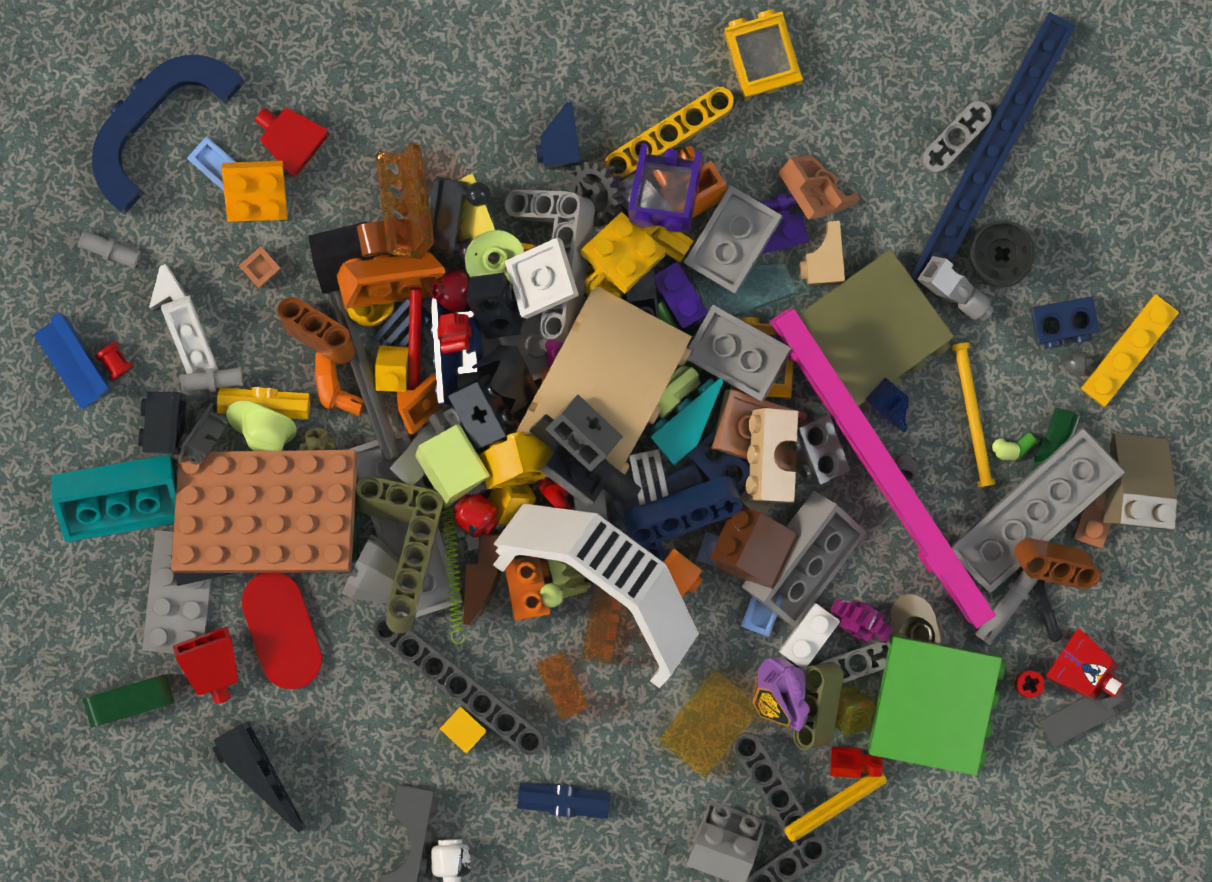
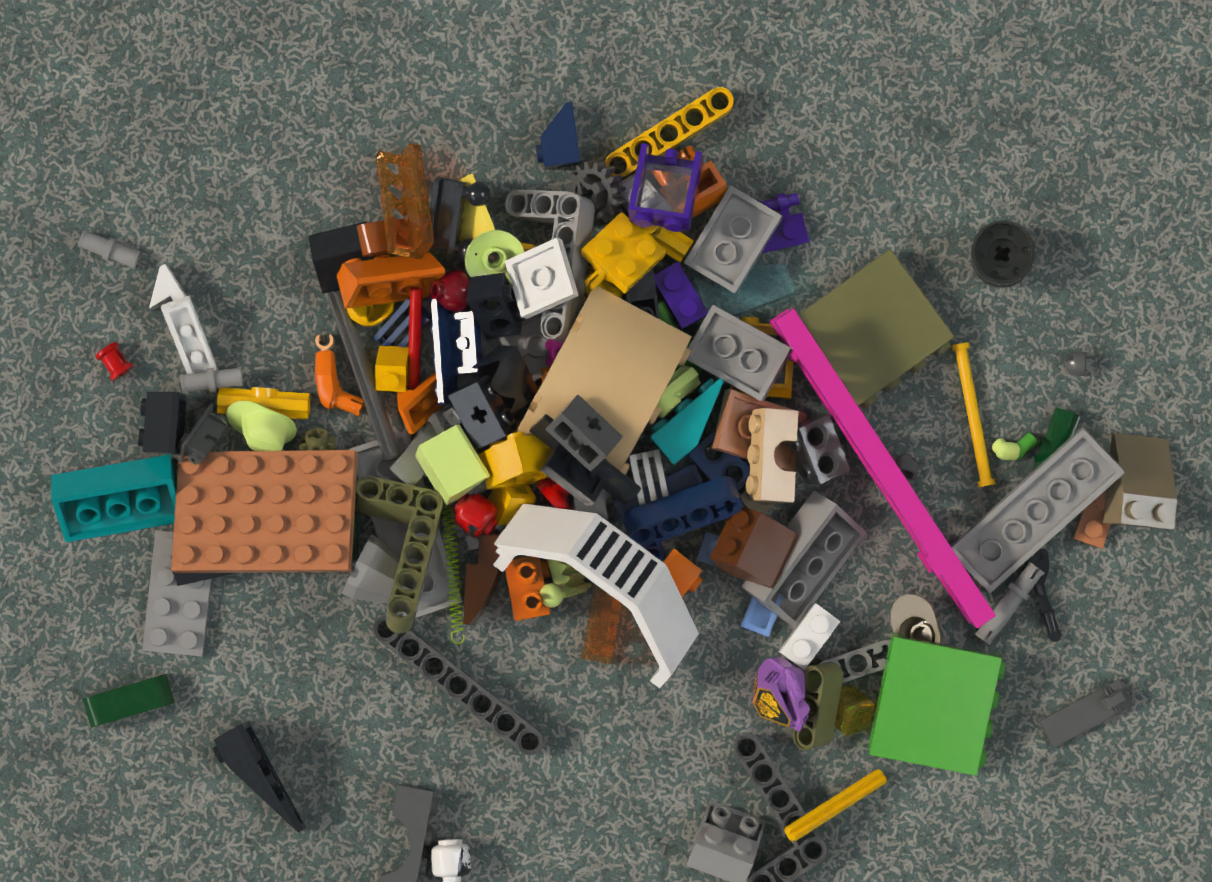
blue panel [34,312,112,408] -> none
dark blue arch [92,55,245,215] -> none
red torso [173,626,238,704] -> none
light blue tile [187,136,236,191] -> none
light orange plate [222,161,288,222] -> none
nougat plate [239,246,282,289] -> none
red tile [242,573,322,689] -> none
red torso [254,107,330,179] -> none
dark orange beam [277,297,356,364] -> none
red piece [437,313,472,354] -> none
yellow panel [440,706,486,754] -> none
dark blue piece [517,782,611,819] -> none
clear orange bracket [536,652,589,720] -> none
clear yellow plate [658,669,758,778] -> none
window [724,9,803,101] -> none
nougat slope [779,155,860,220] -> none
tan arch [800,221,845,286] -> none
magenta gear [829,598,894,644] -> none
red plate [830,746,883,778] -> none
clear blue tile [865,377,909,433] -> none
dark blue plate [909,12,1076,288] -> none
light grey piece [917,256,993,321] -> none
light grey beam [922,101,991,173] -> none
dark orange beam [1014,538,1101,589] -> none
red bush [1014,670,1045,698] -> none
dark blue brick [1030,296,1100,349] -> none
red torso [1046,628,1125,700] -> none
yellow plate [1080,294,1179,407] -> none

